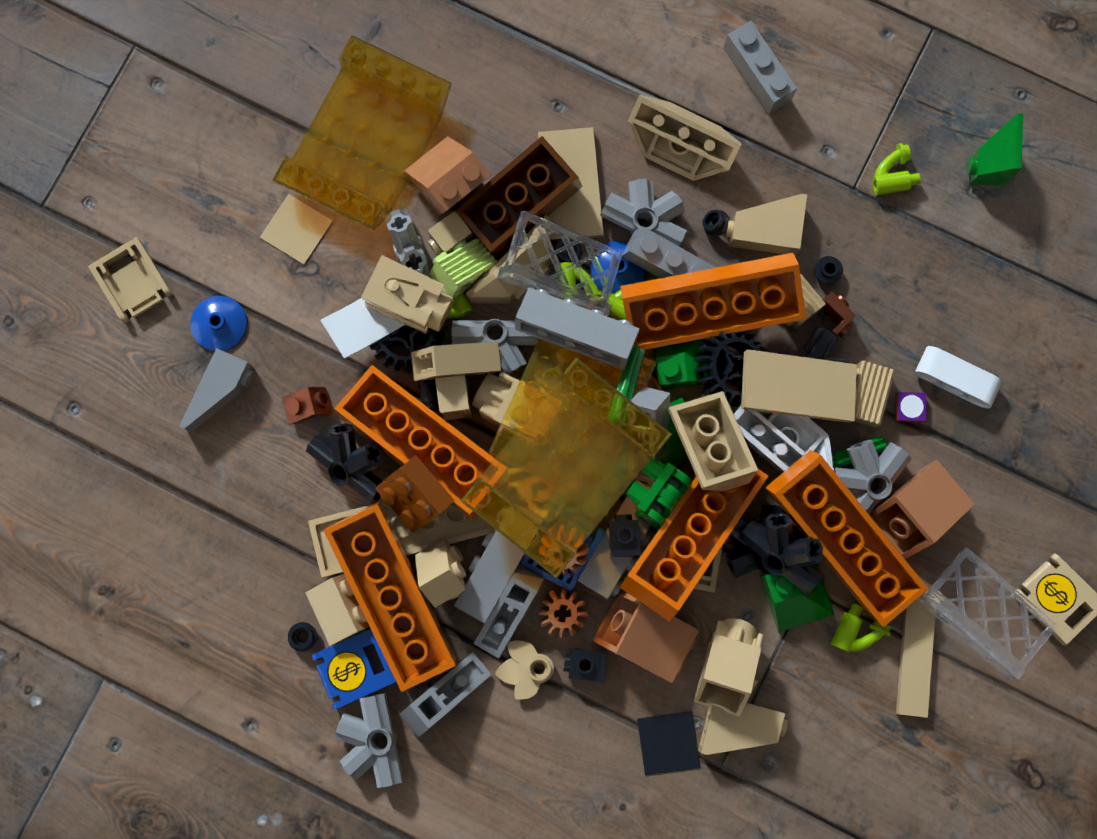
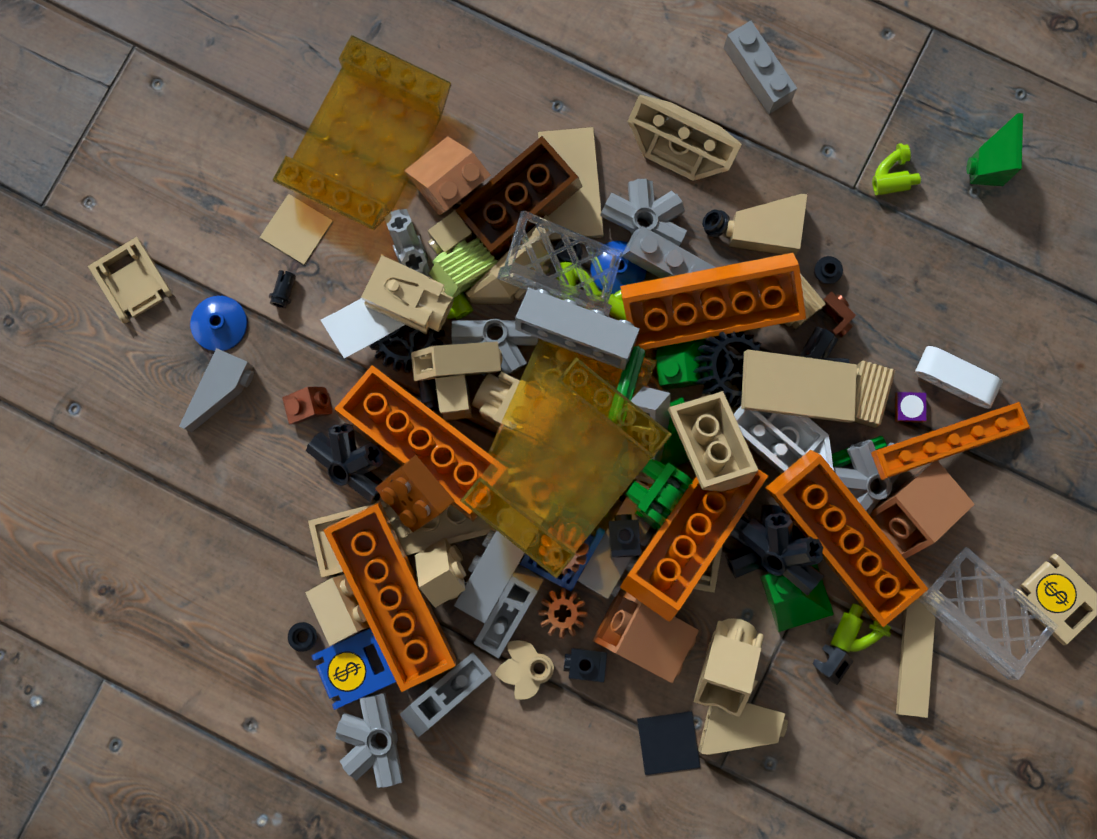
none -> black pin [268,270,296,308]
none -> black tile [812,644,854,685]
none -> orange tile [871,402,1030,480]

